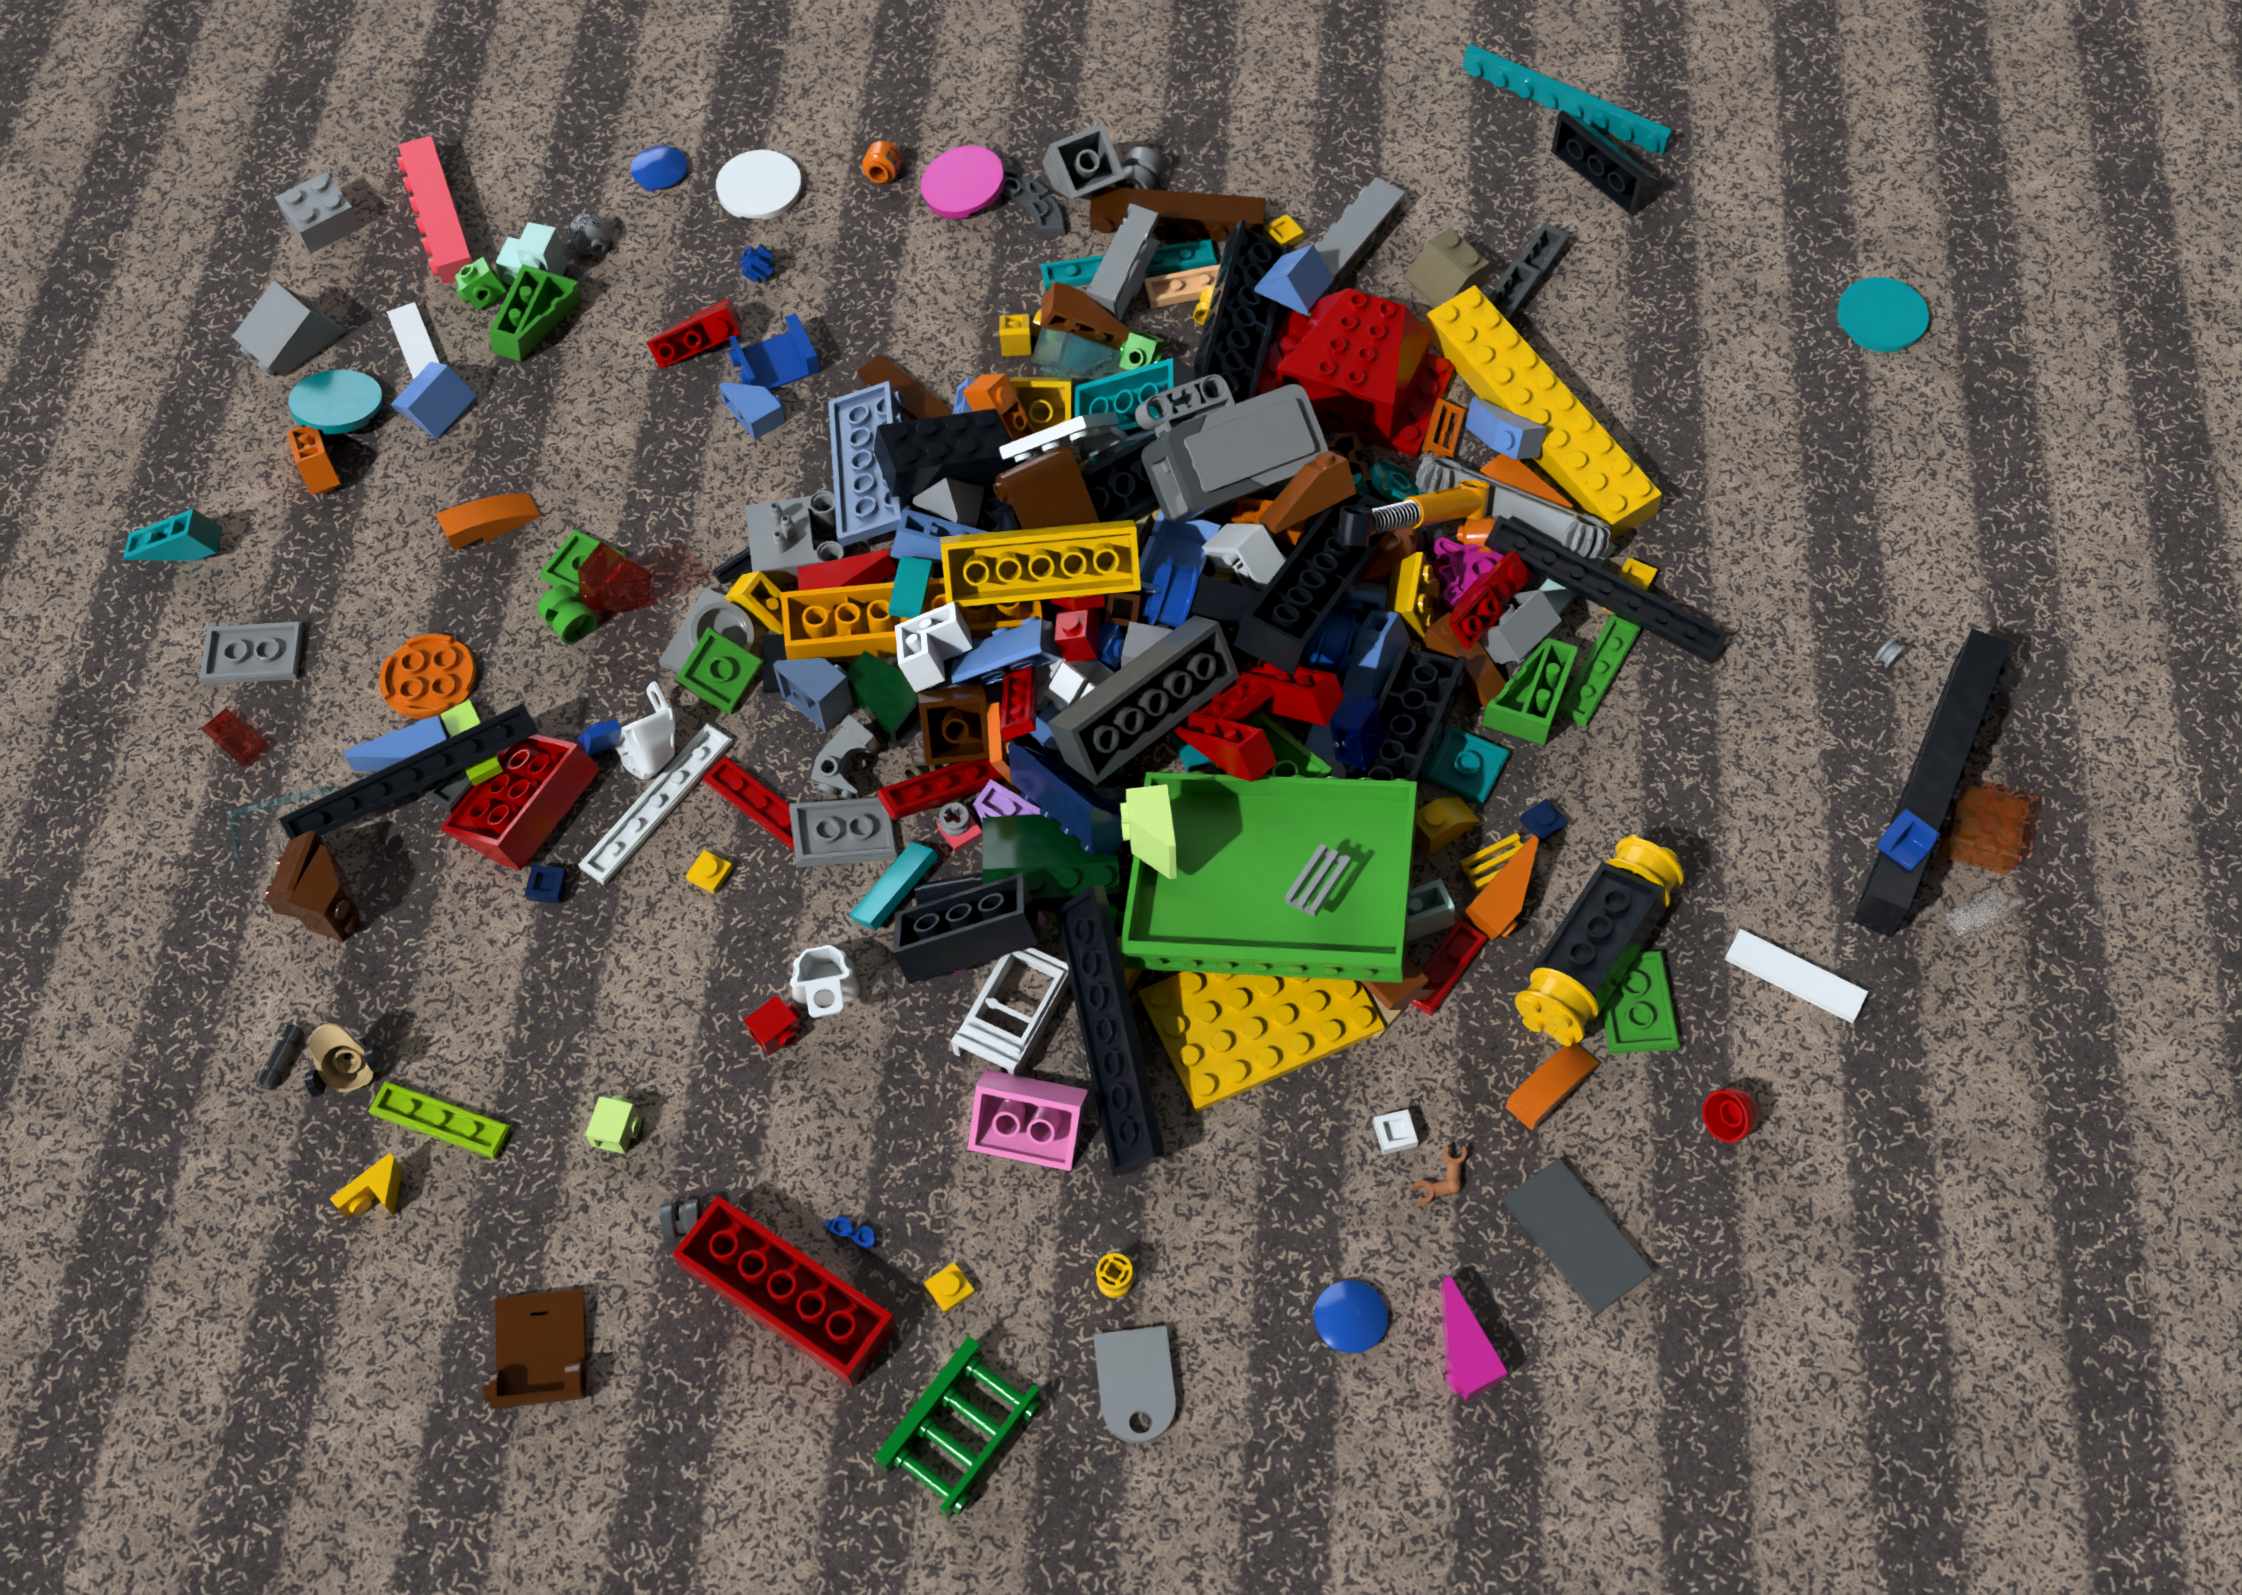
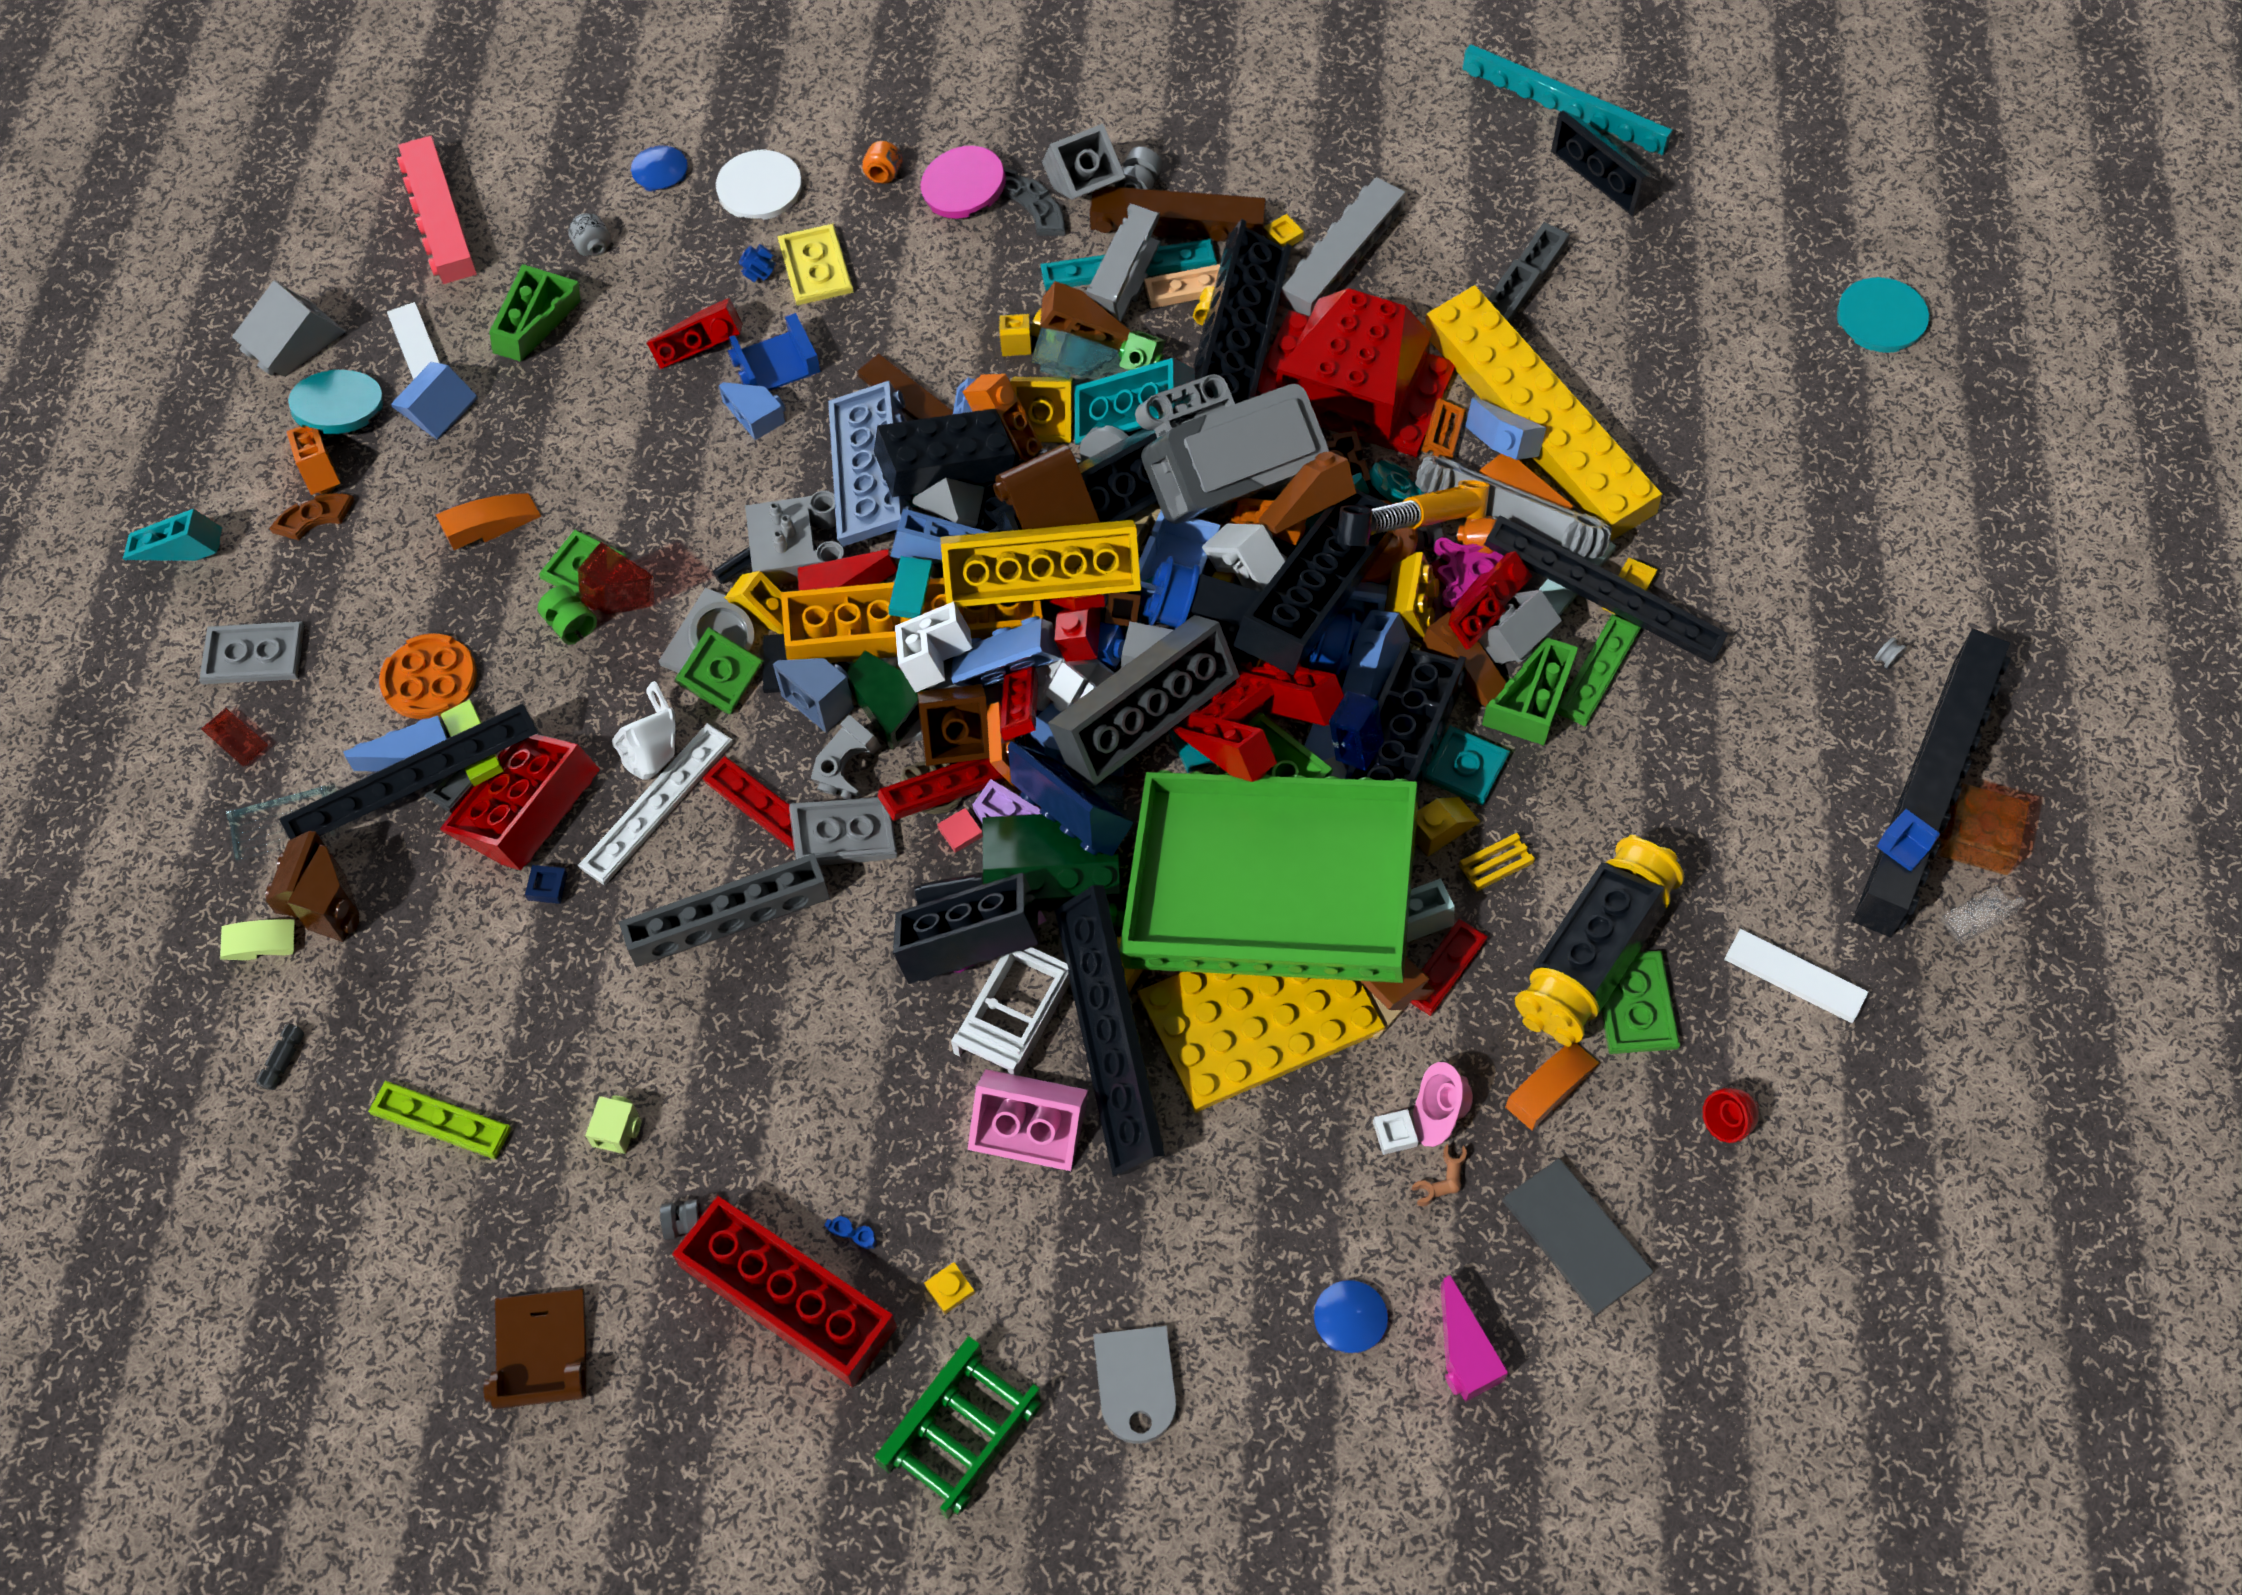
light grey brick [275,172,361,254] -> none
tan cap [304,1023,385,1098] -> none
yellow slope [330,1153,403,1219] -> none
bright green brick [454,257,506,310] -> none
light aqua brick [495,222,568,285] -> none
blue slope [577,719,621,757] -> none
yellow plate [685,850,733,894] -> none
red brick [743,995,802,1056] -> none
white piece [790,945,860,1018] -> none
teal tile [849,842,938,931] -> none
light grey bush [939,802,970,836] -> none
white plate [999,411,1119,463] -> none
yellow wheel [1096,1253,1133,1298] -> none
yellowish green slope [1120,784,1177,879] -> none
medium blue slope [1254,244,1334,316] -> none
light grey tile [1284,843,1352,918] -> none
dark tan slope [1404,228,1490,307] -> none
orange slope [1461,835,1539,940] -> none
dark blue plate [1520,798,1568,844] -> none
none -> yellowish green slope [220,919,295,960]
none -> dark orange tile [269,493,354,540]
none -> dark grey brick [619,853,830,967]
none -> light yellow tile [777,224,853,305]
none -> bright pink piece [1413,1062,1473,1147]

